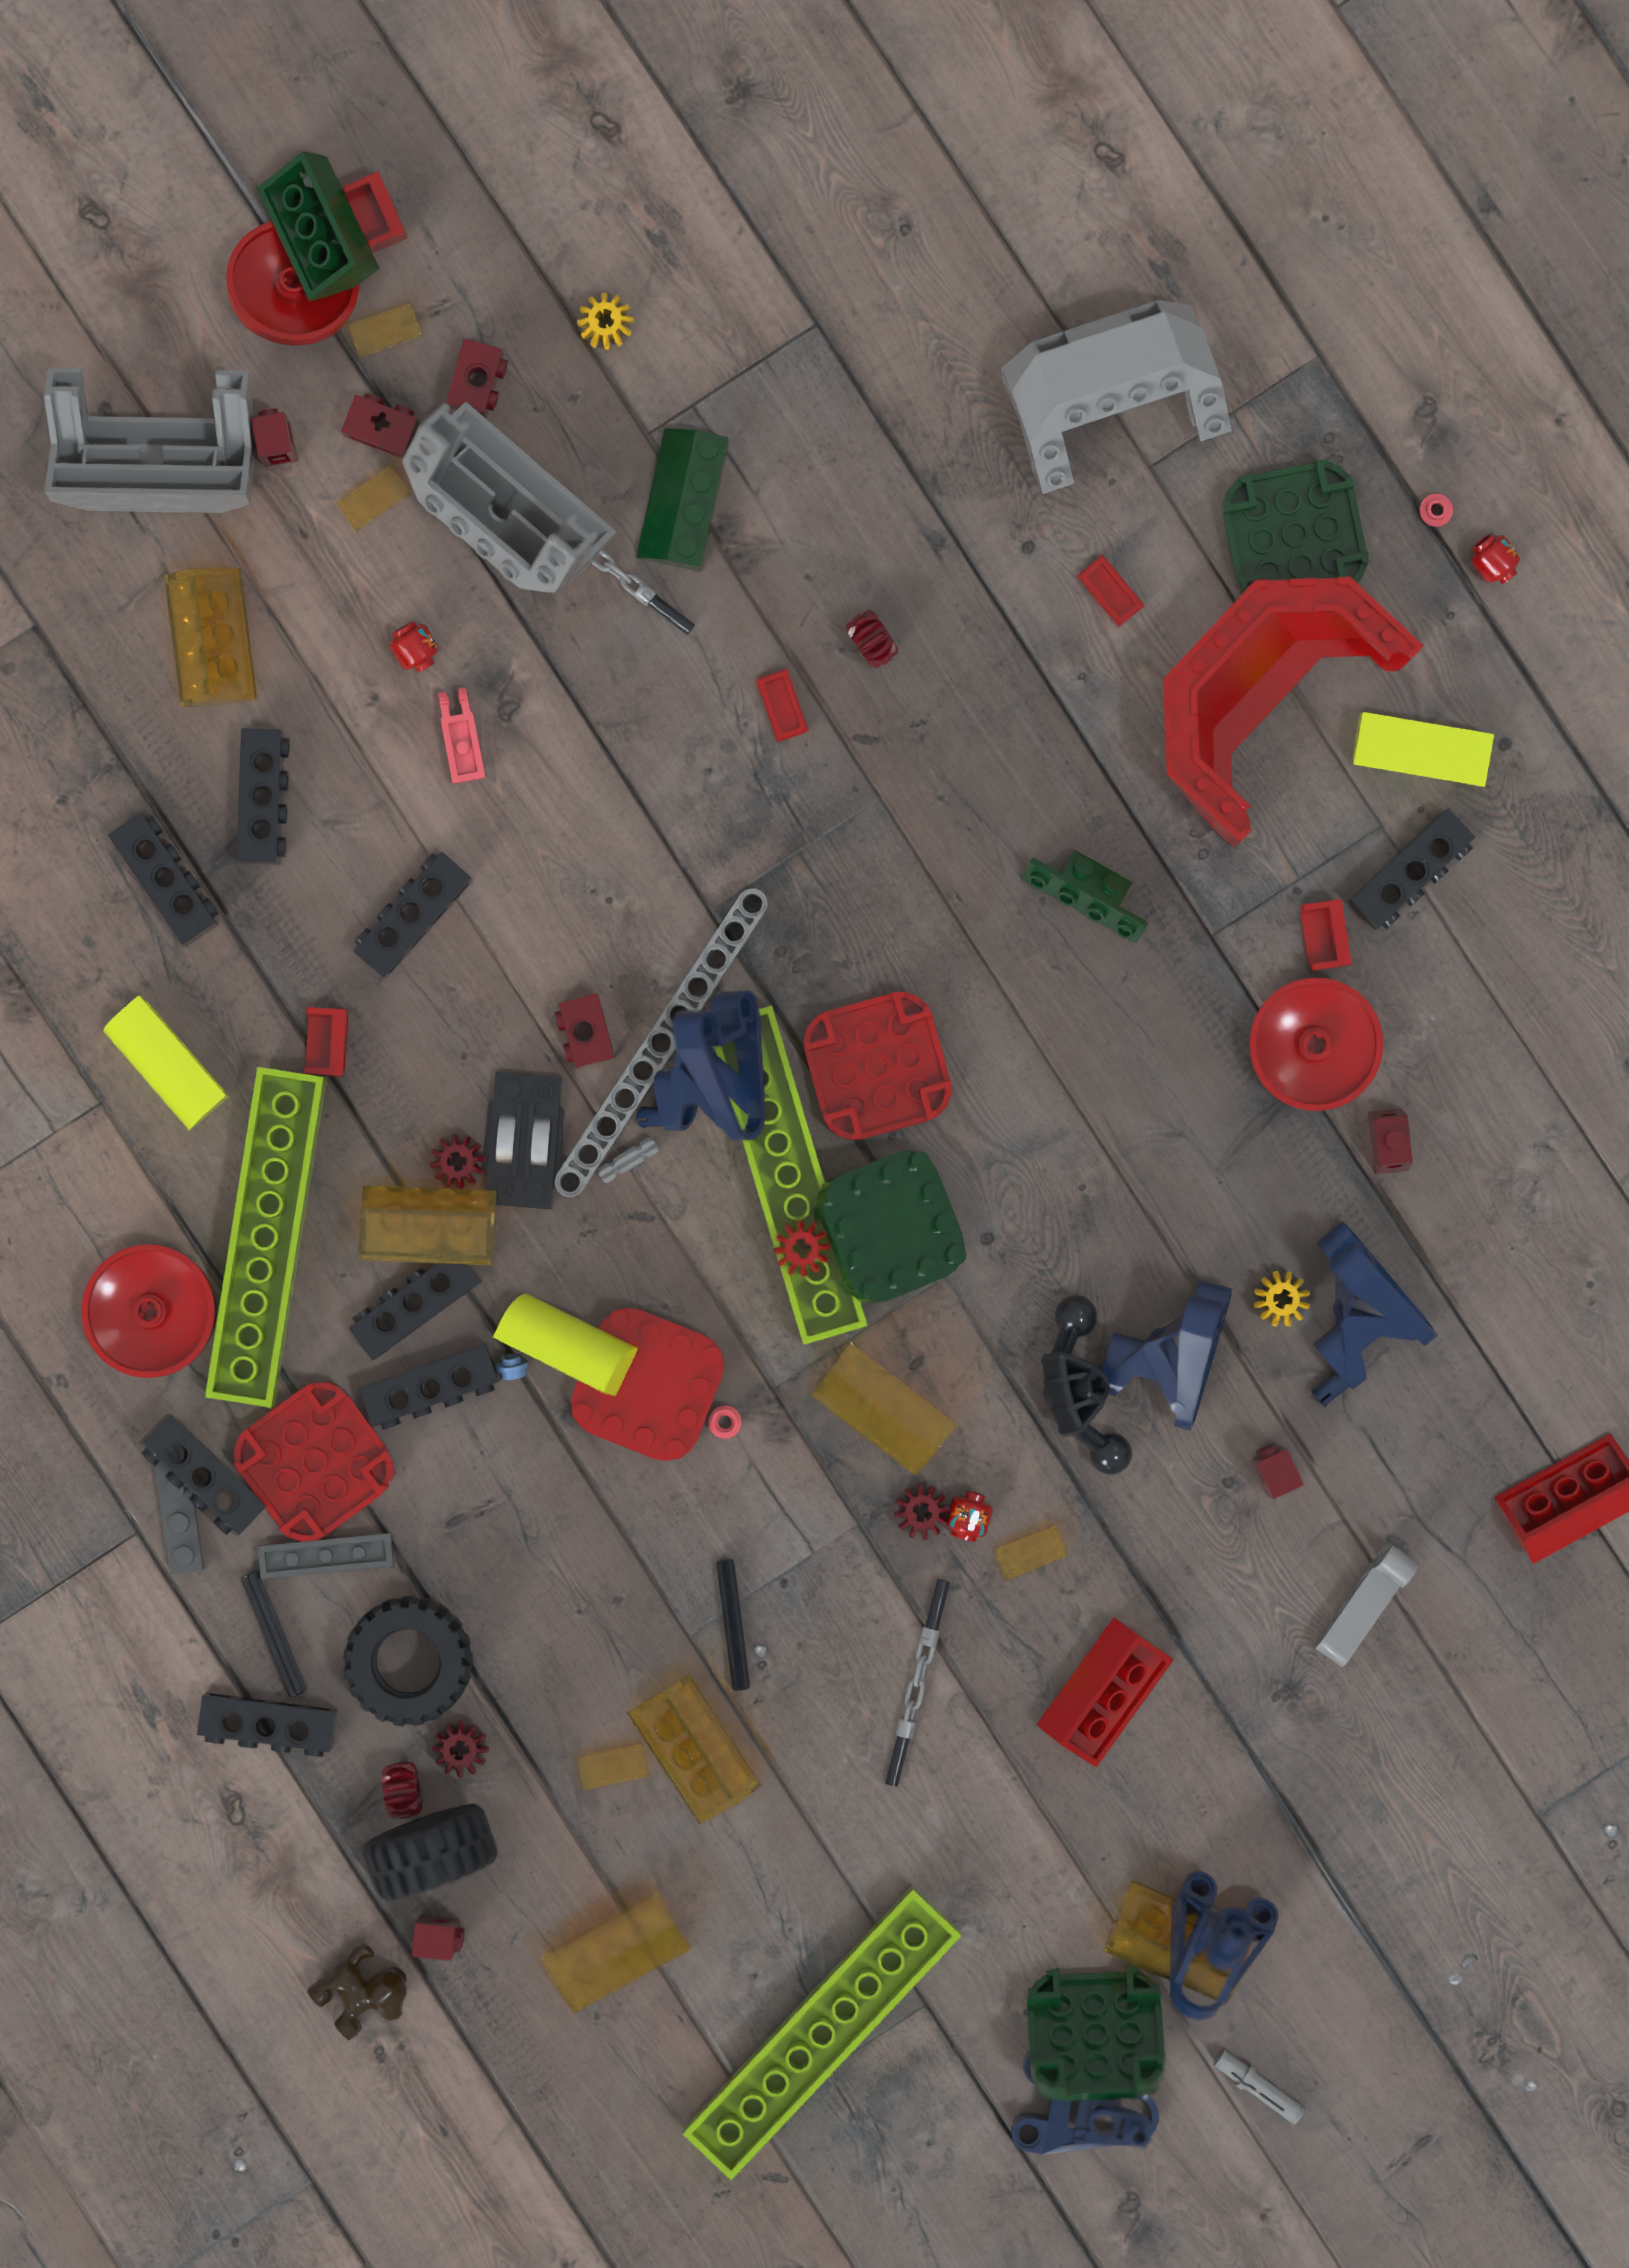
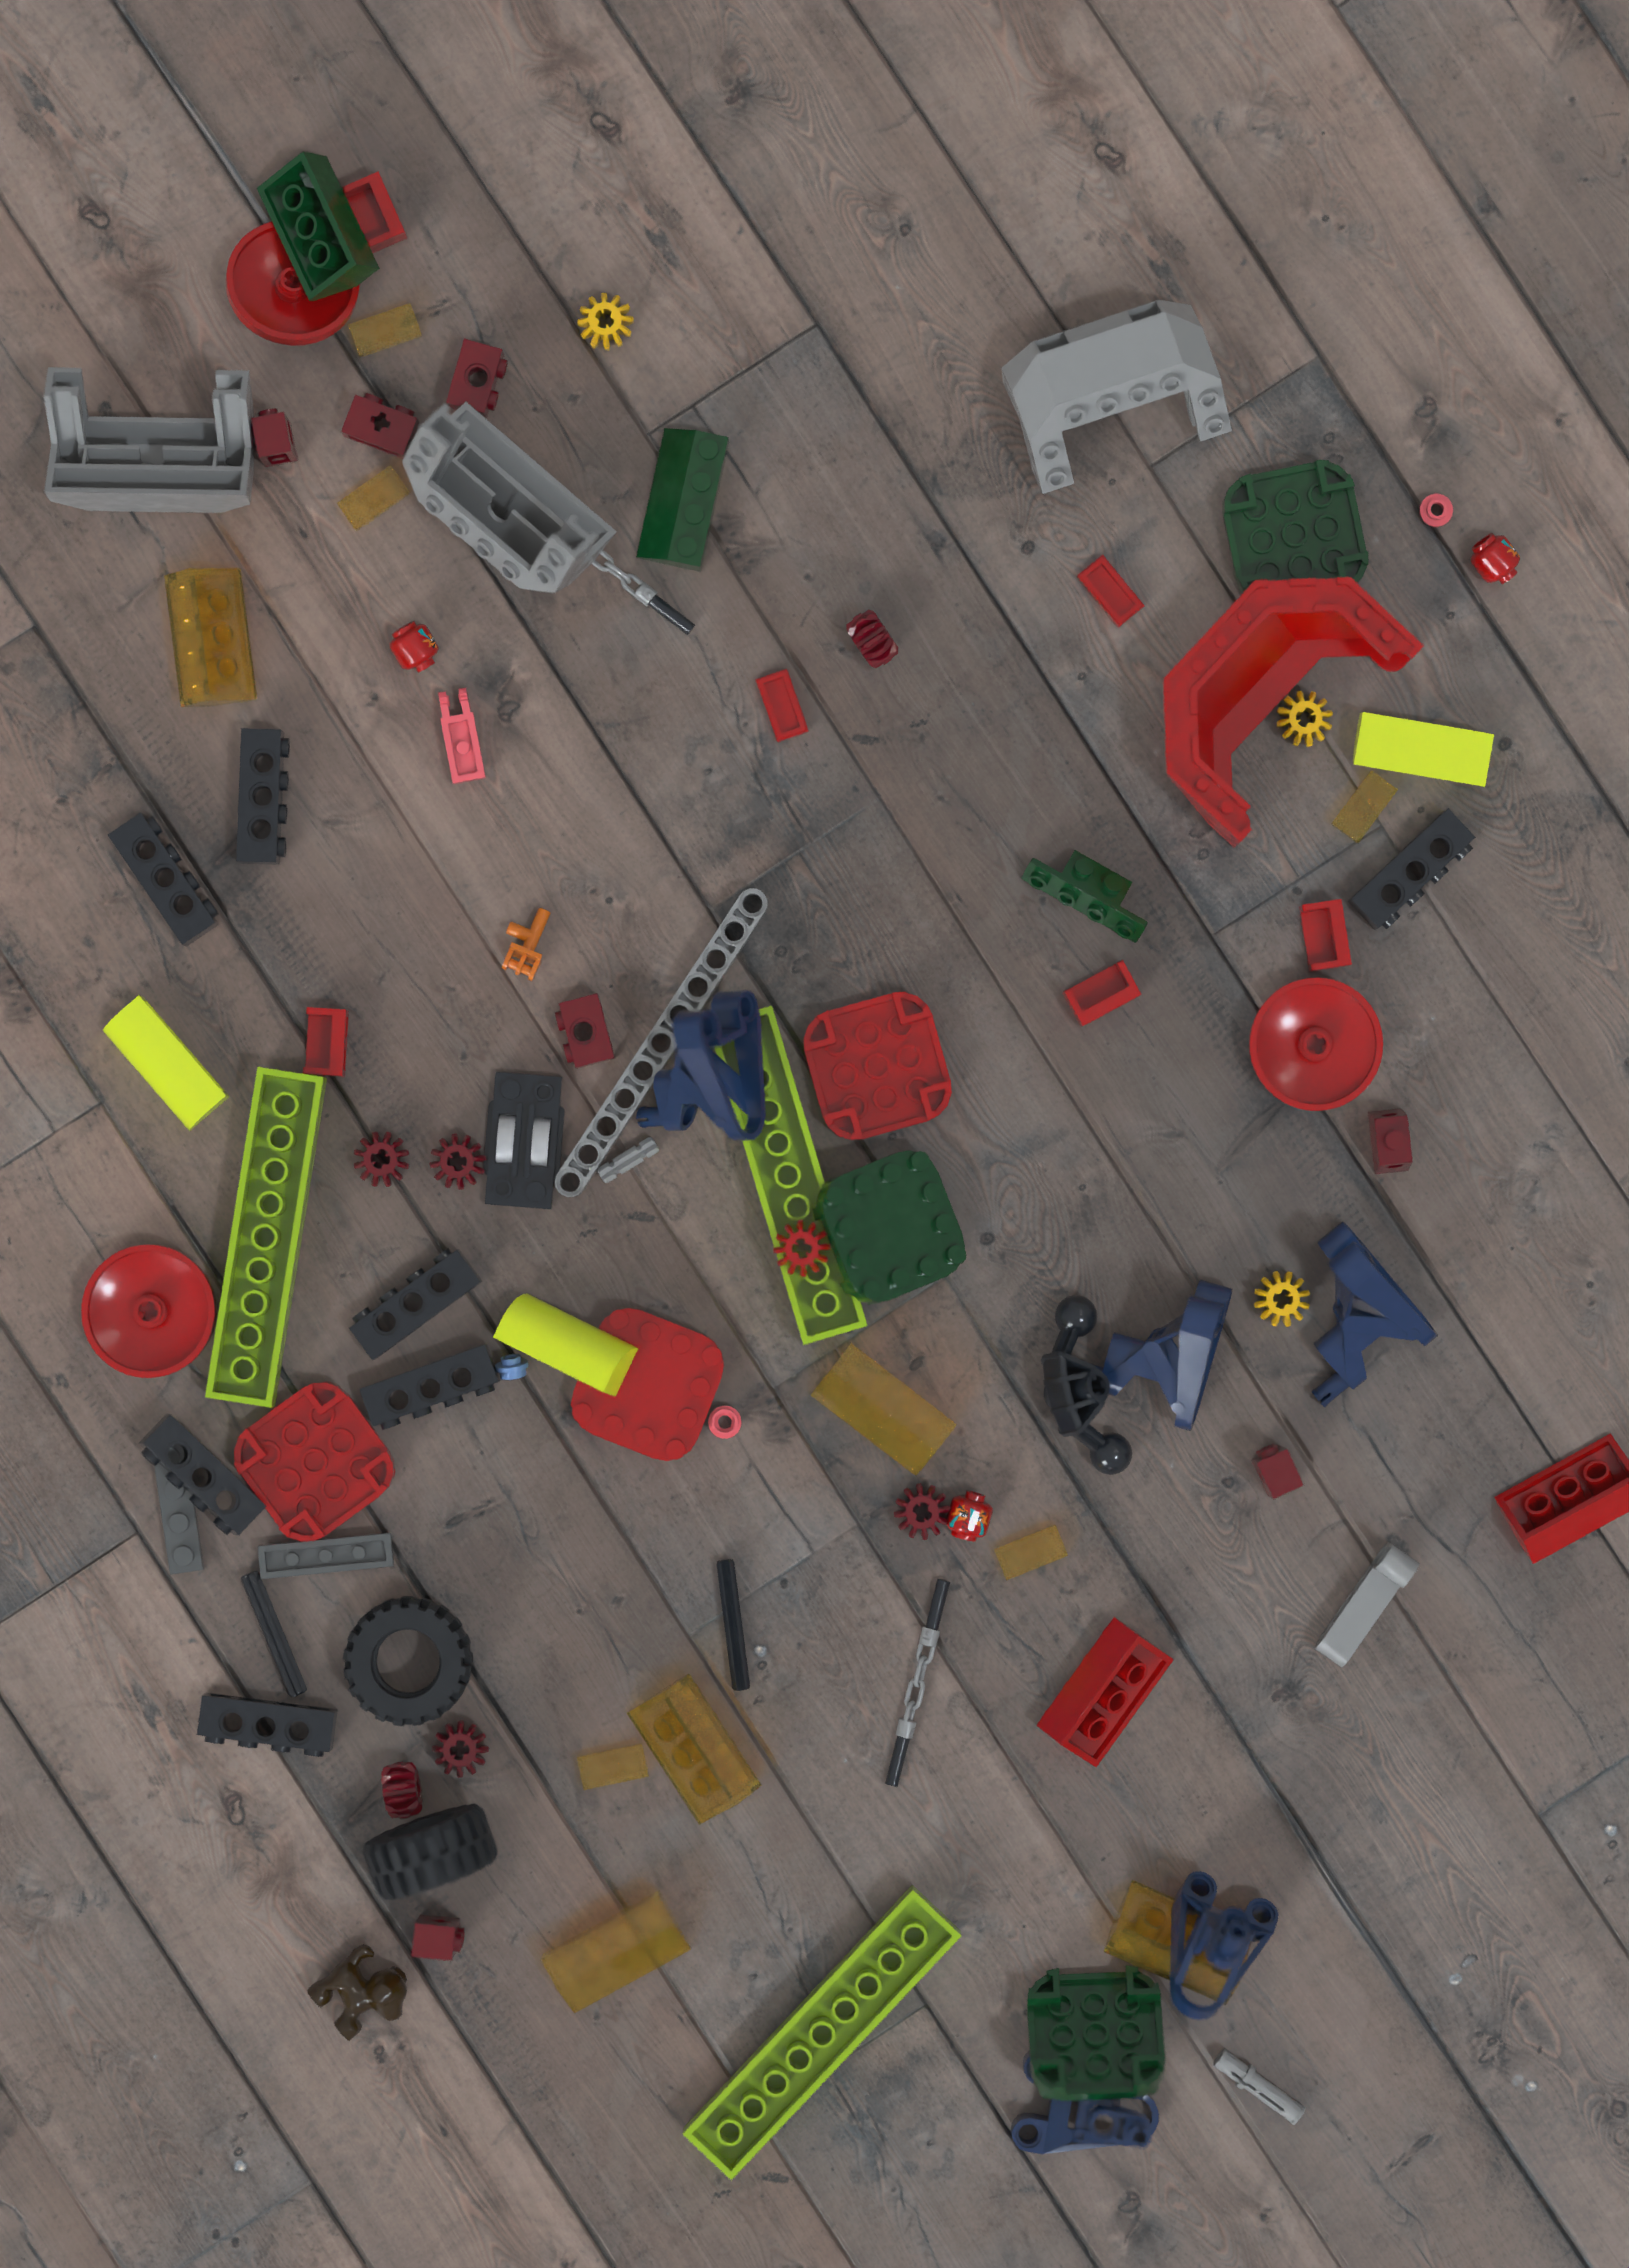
black brick [354,851,473,979] -> none
clear yellow slope [358,1185,497,1265] -> none
none -> dark red gear [354,1131,410,1187]
none -> orange arm [501,908,551,981]
none -> red panel [1062,960,1142,1027]
none -> yellow gear [1276,691,1333,747]
none -> clear yellow plate [1331,770,1398,844]

